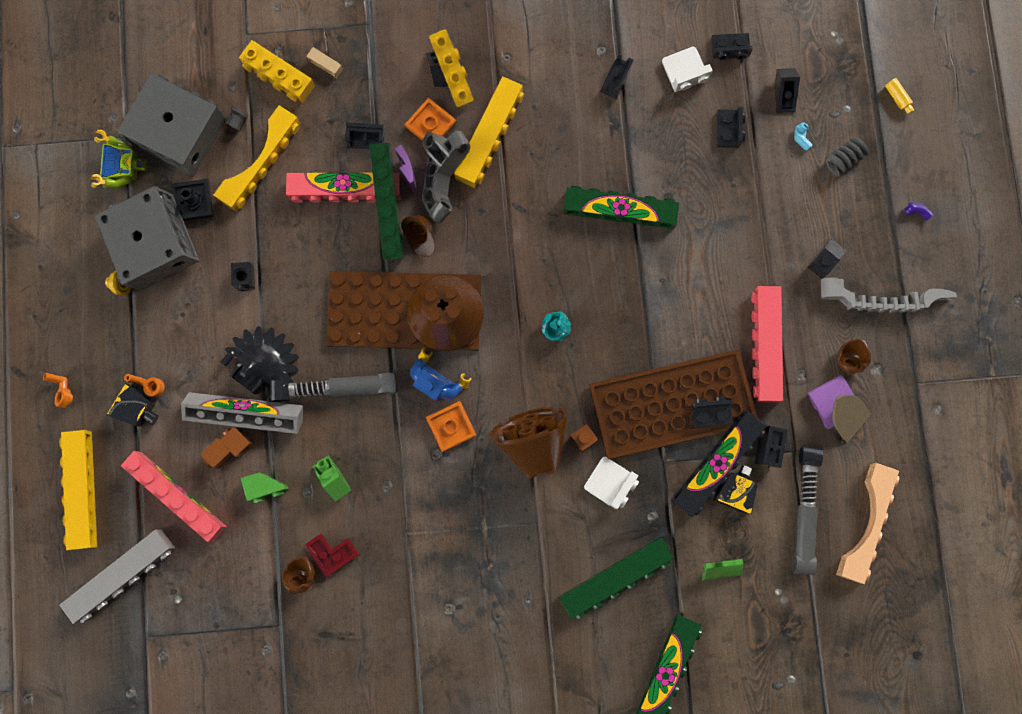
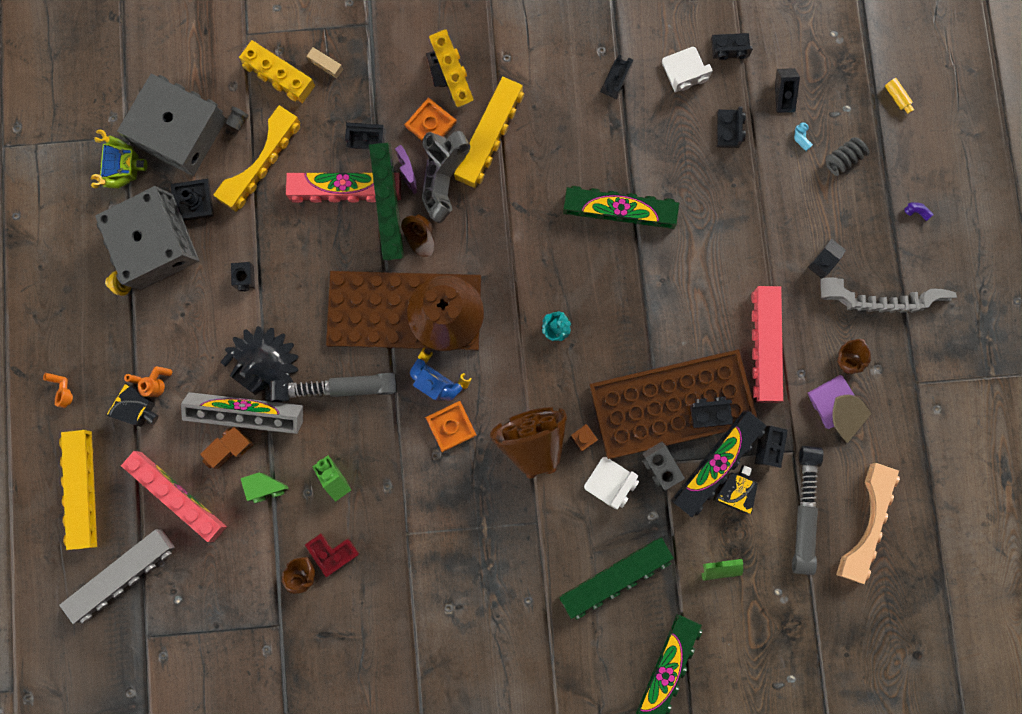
none -> orange plate [138,366,172,397]
none -> dark grey brick [642,442,685,490]

